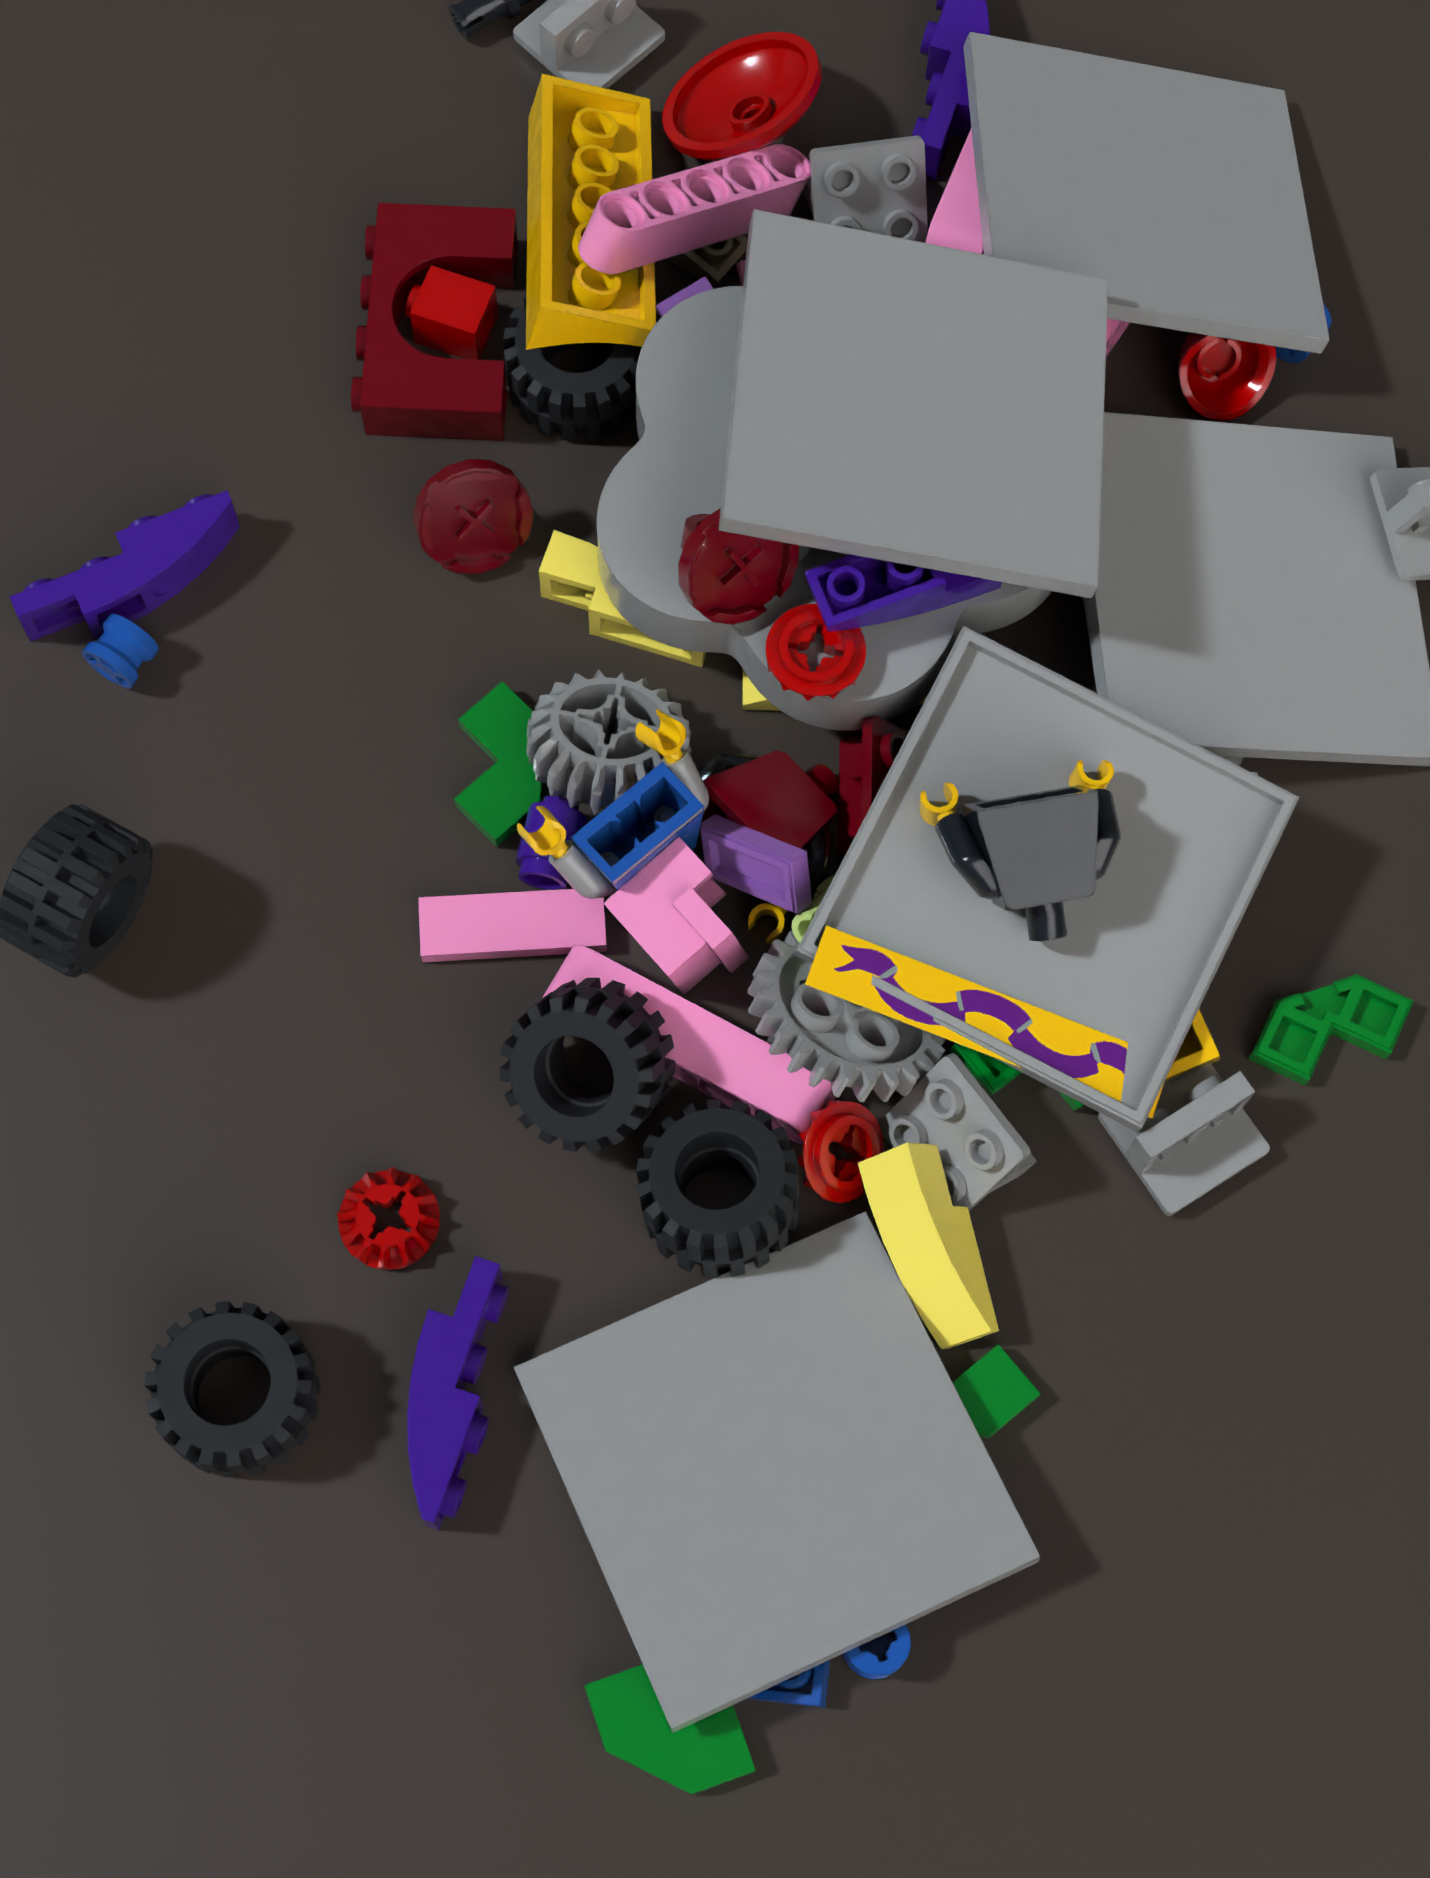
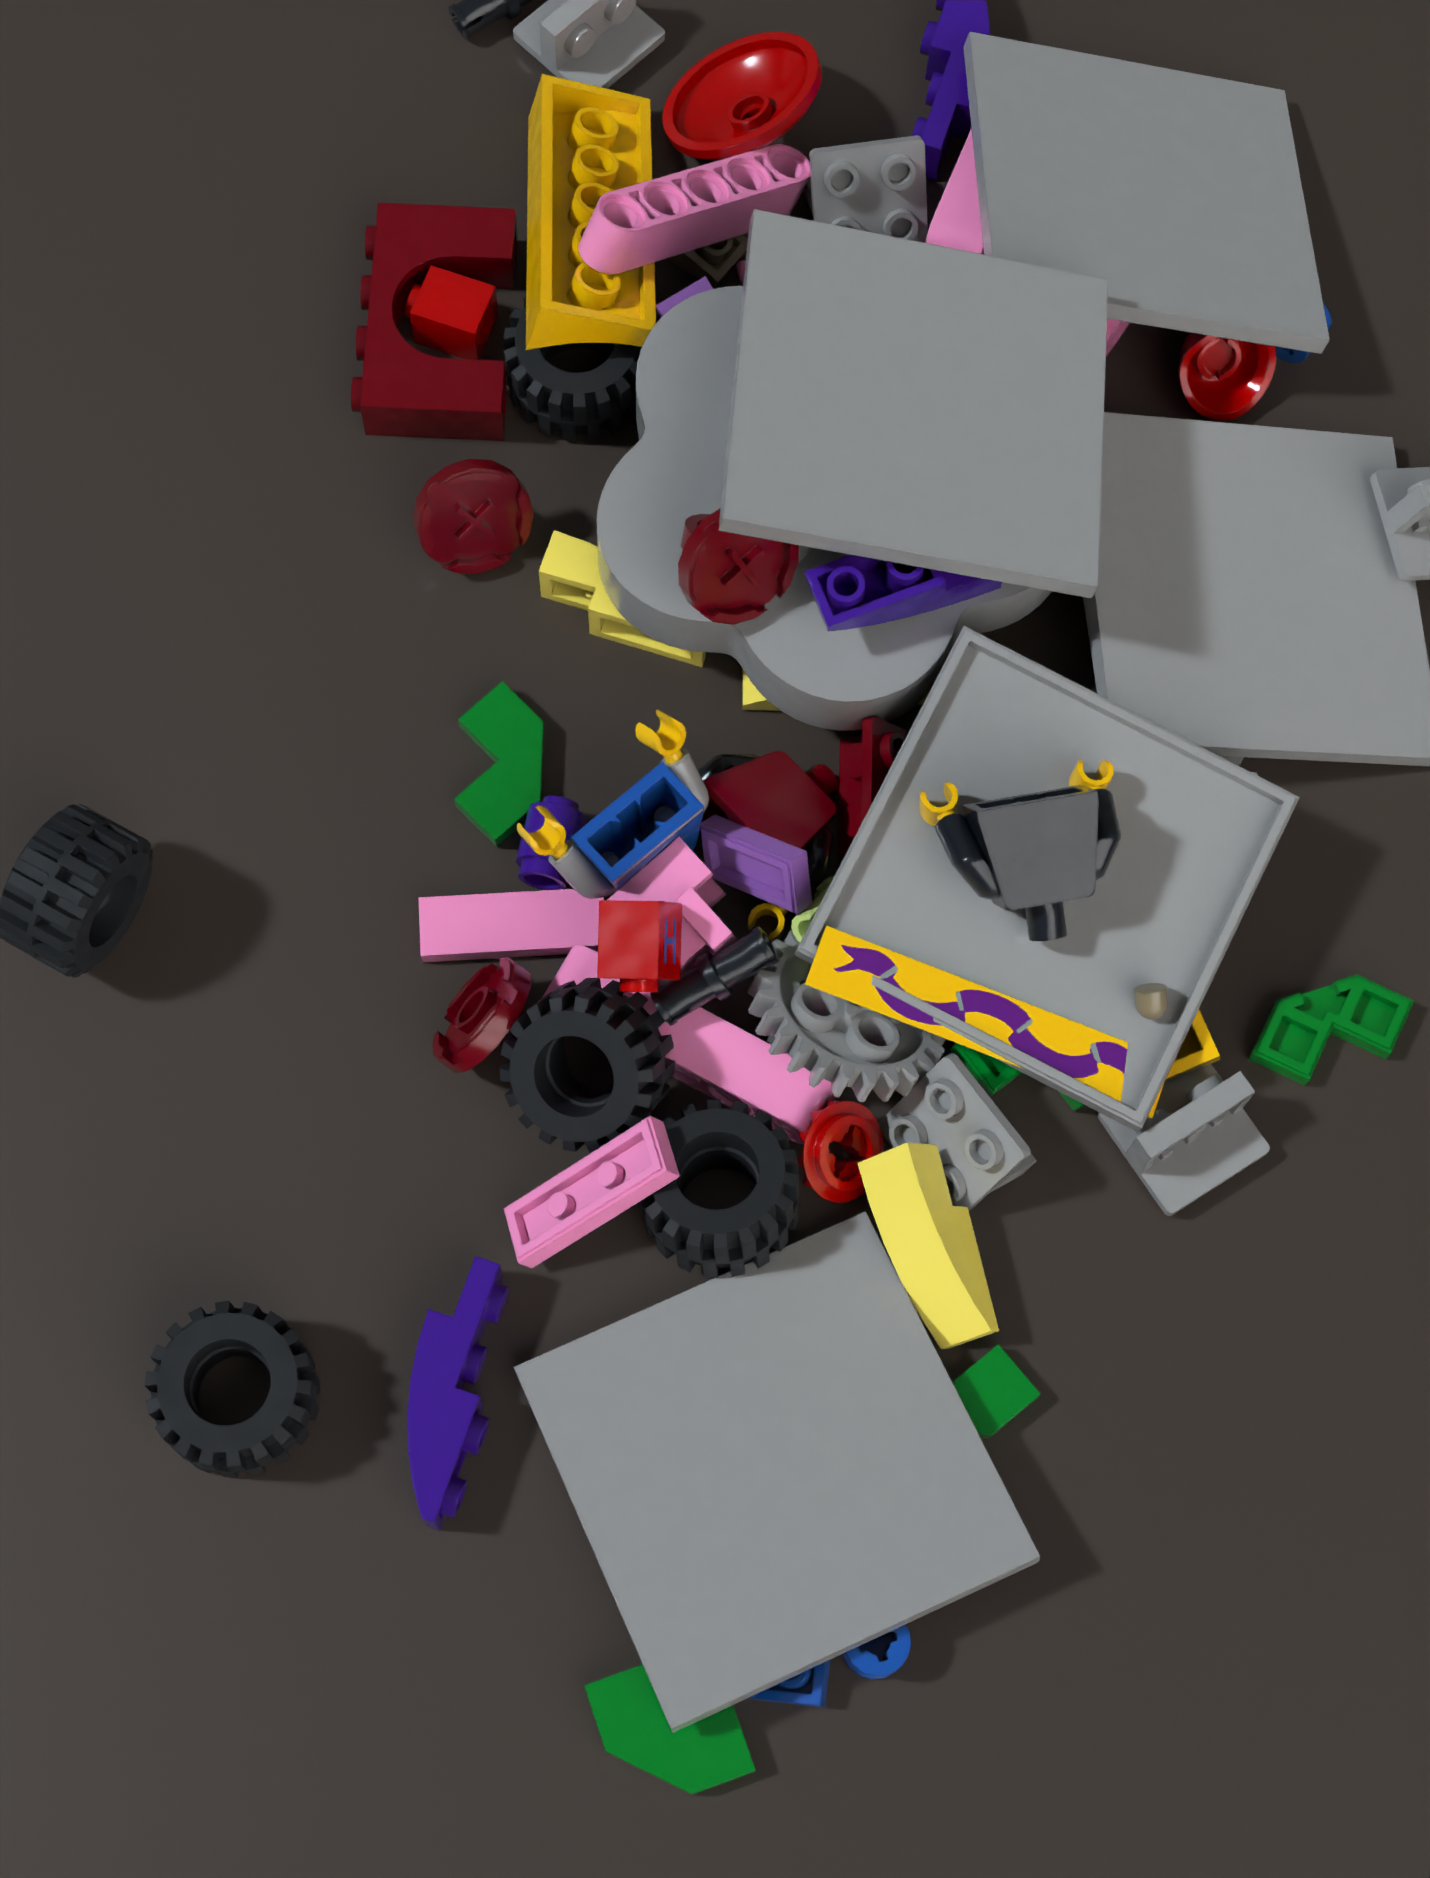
dark purple slope [9,490,240,642] -> none
blue wheel [81,613,159,689] -> none
red gear [337,1167,440,1270] -> none
light grey gear [526,669,691,816] -> none
red gear [765,603,866,701] -> none
none -> dark red tile [433,957,531,1073]
none -> bright pink tile [504,1116,680,1268]
none -> red brick [597,900,682,993]
none -> black pin [650,926,780,1026]
none -> dark tan piece [1134,983,1168,1019]

